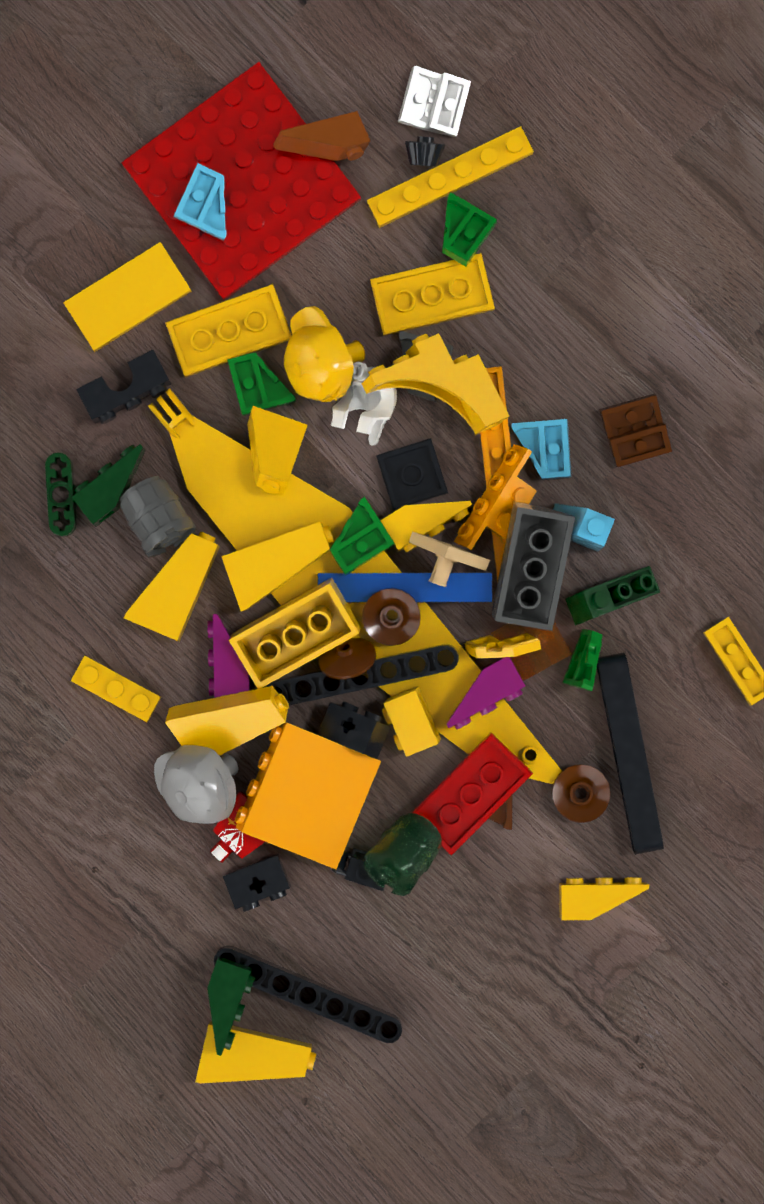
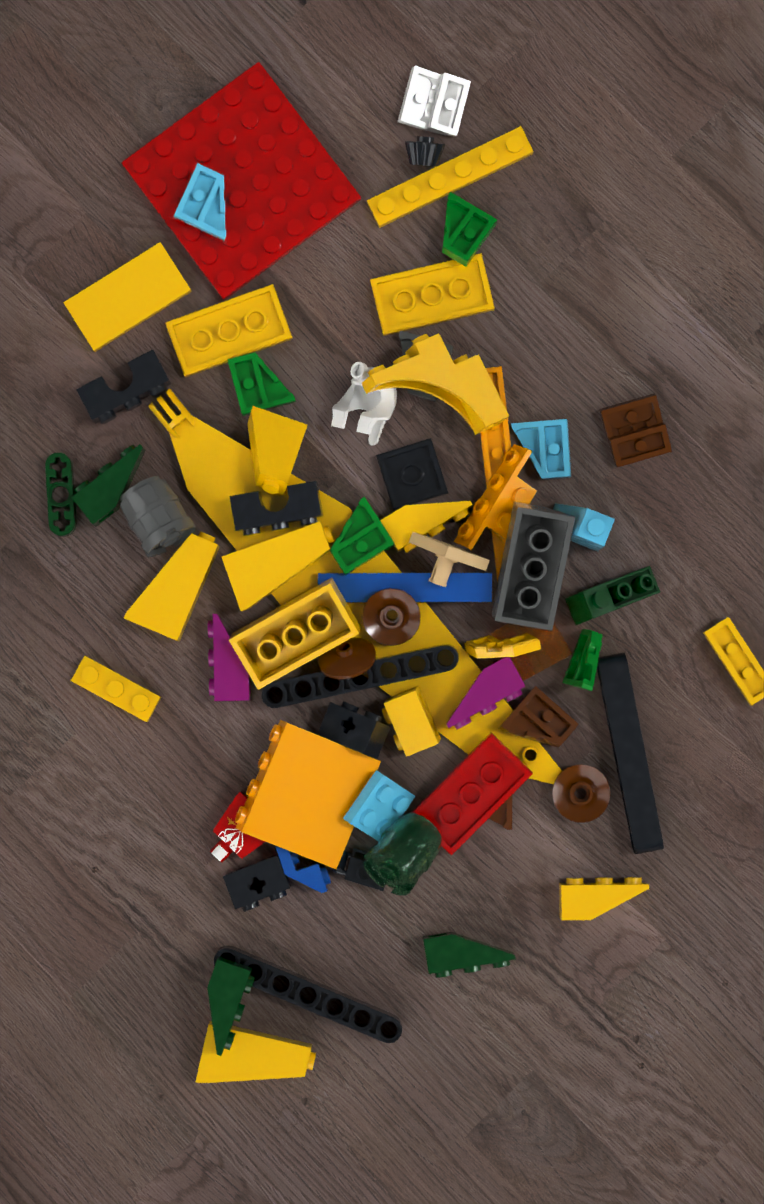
light grey piece [154,745,239,824] -> none
yellow slope [165,686,289,756] -> none
dark orange slope [273,111,370,161] -> none
yellow piece [284,306,365,402] -> none
none -> black arch [229,481,323,536]
none -> blue slope [276,846,331,893]
none -> medium azure plate [343,770,415,844]
none -> dark green slope [423,932,516,978]
none -> reddish brown wing [498,686,579,747]

